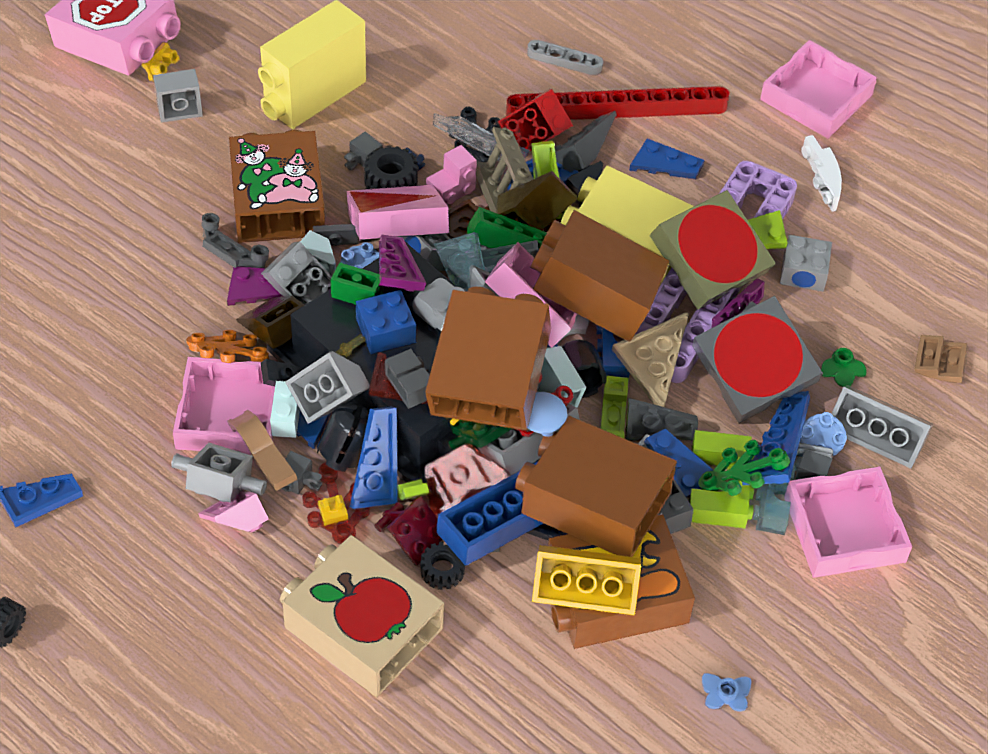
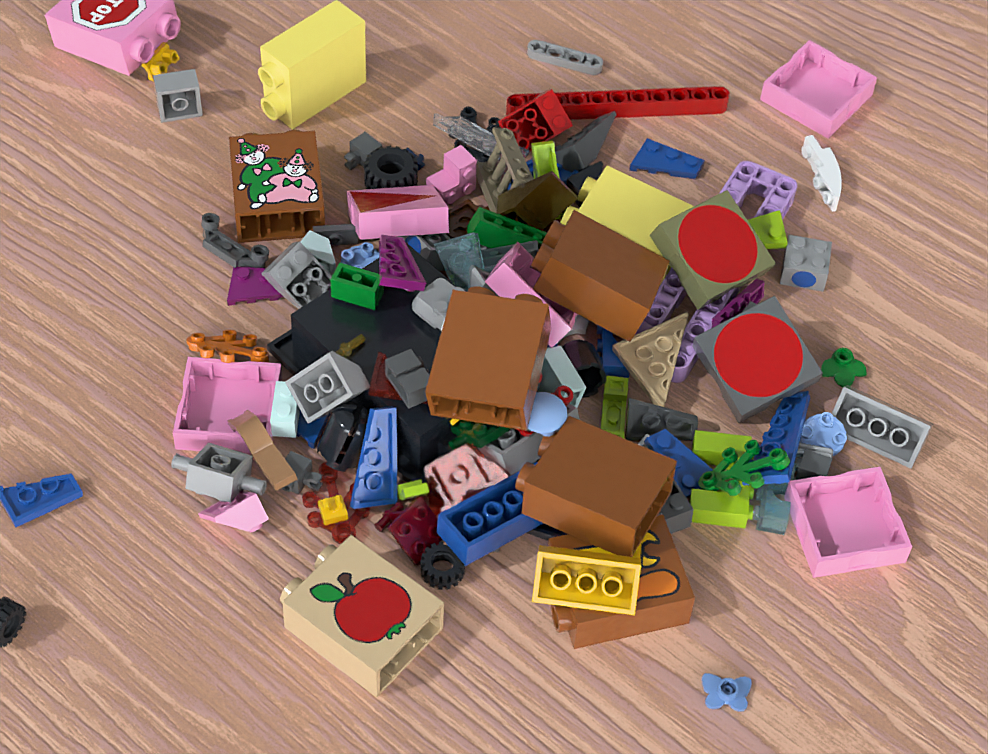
dark brown slope [236,296,304,349] -> none
black plate [261,359,304,386] -> none
blue brick [356,290,416,354] -> none
medium nougat slope [915,335,968,383] -> none

